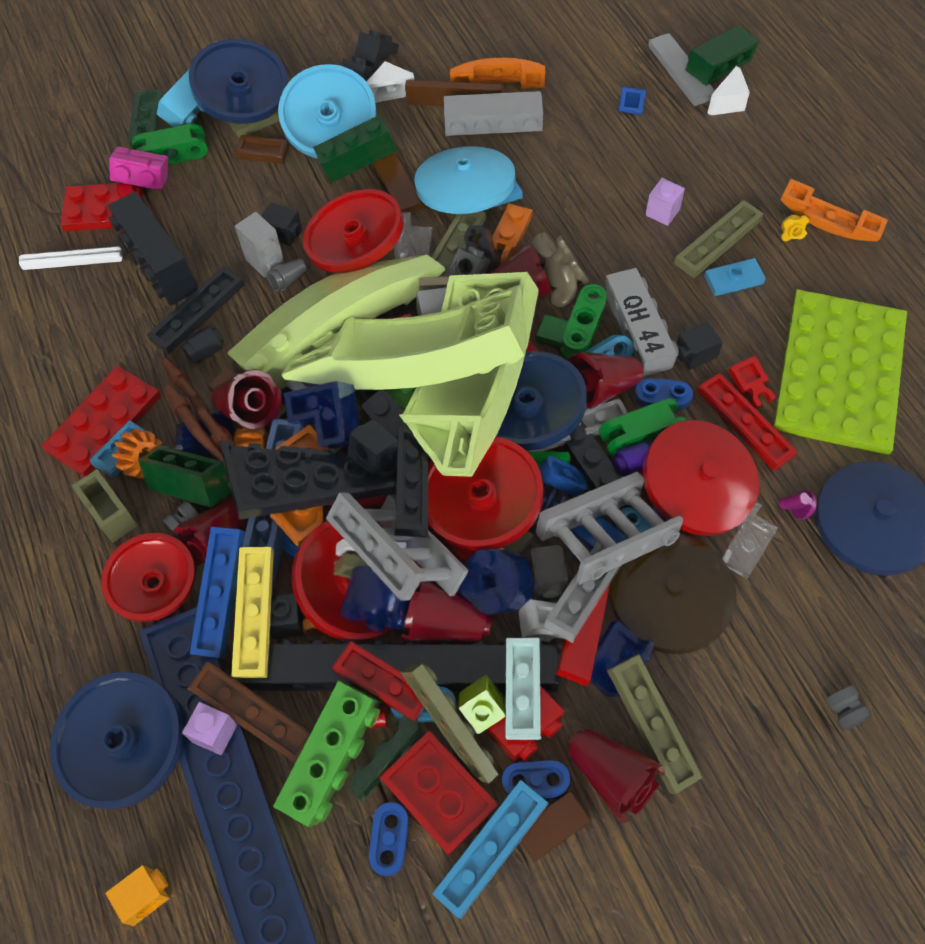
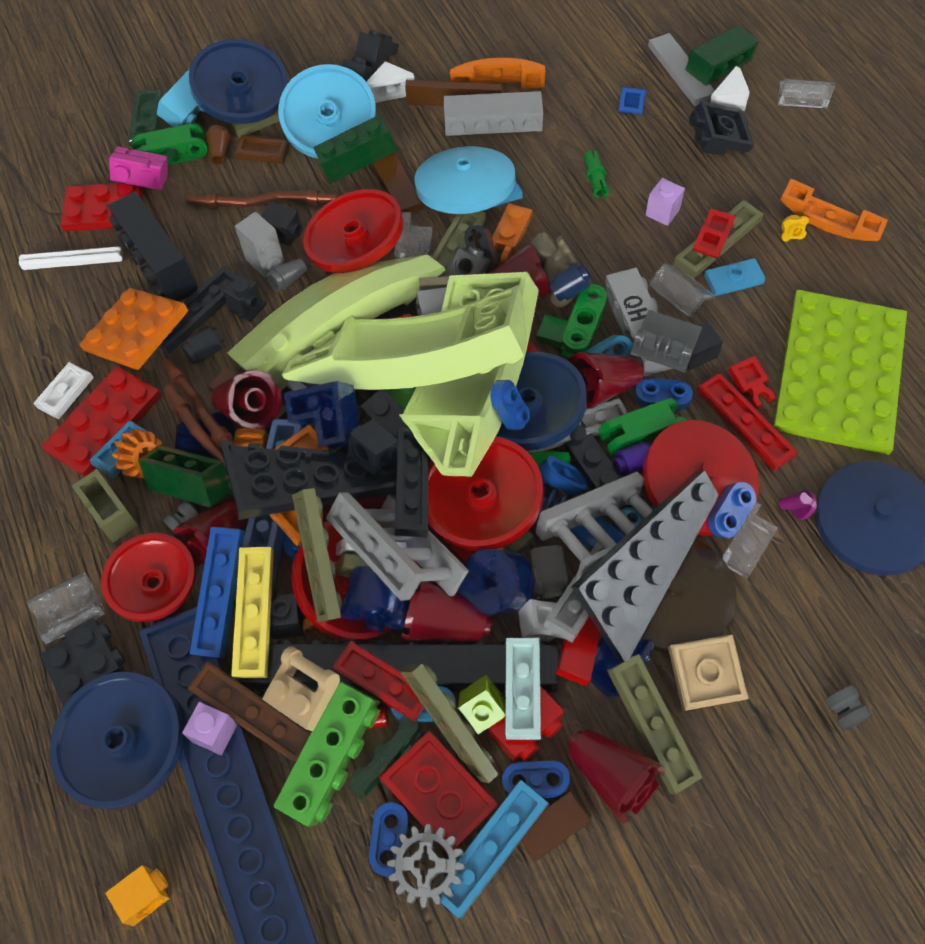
none -> clear bracket [27,573,105,644]
none -> white plate [34,362,93,419]
none -> black plate [39,617,126,706]
none -> orange plate [79,287,189,370]
none -> copper bar [187,189,339,208]
none -> reddish brown cone [206,125,230,164]
none -> black brick [223,274,267,323]
none -> tan plate [262,646,340,731]
none -> olive plate [292,488,342,622]
none -> light grey gear [387,824,466,907]
none -> blue plate [490,380,530,430]
none -> dark blue brick [549,263,592,301]
none -> wing [571,470,719,663]
none -> green pin [583,150,609,198]
none -> dark grey hinge [630,310,702,372]
none -> clear panel [649,263,716,317]
none -> tan plate [668,634,748,711]
none -> black plate [689,101,754,155]
none -> red slope [692,208,736,259]
none -> plate [708,482,756,538]
none -> clear panel [778,79,835,109]

